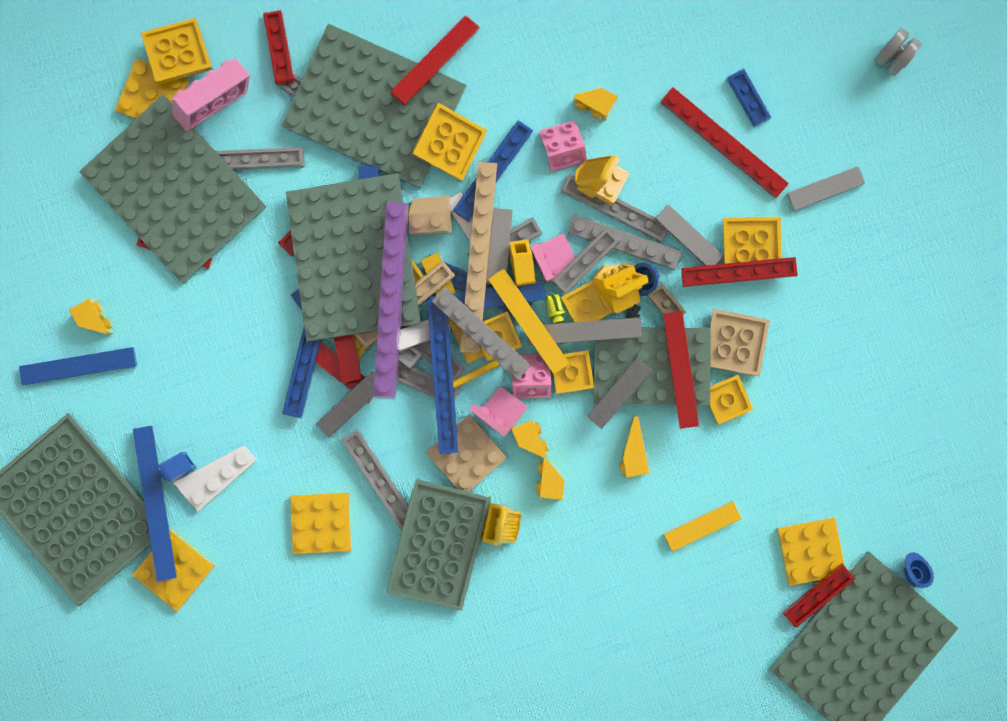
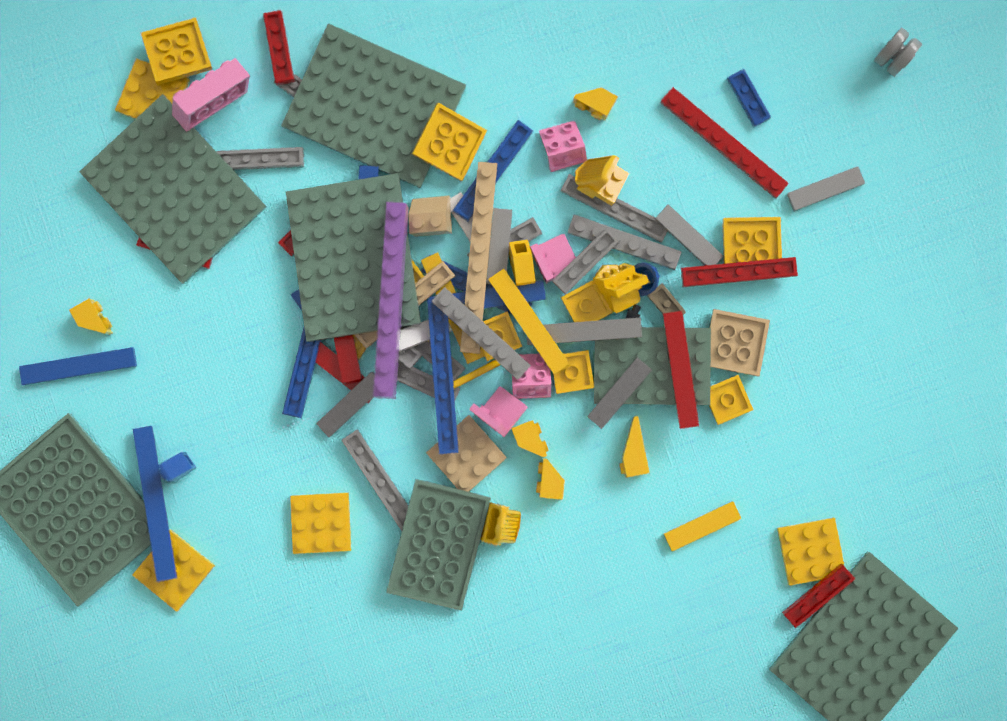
white wing [173,446,257,512] -> none
red tile [390,15,480,106] -> none
neon yellow arm [545,294,565,324] -> none
blue piece [903,552,934,588] -> none

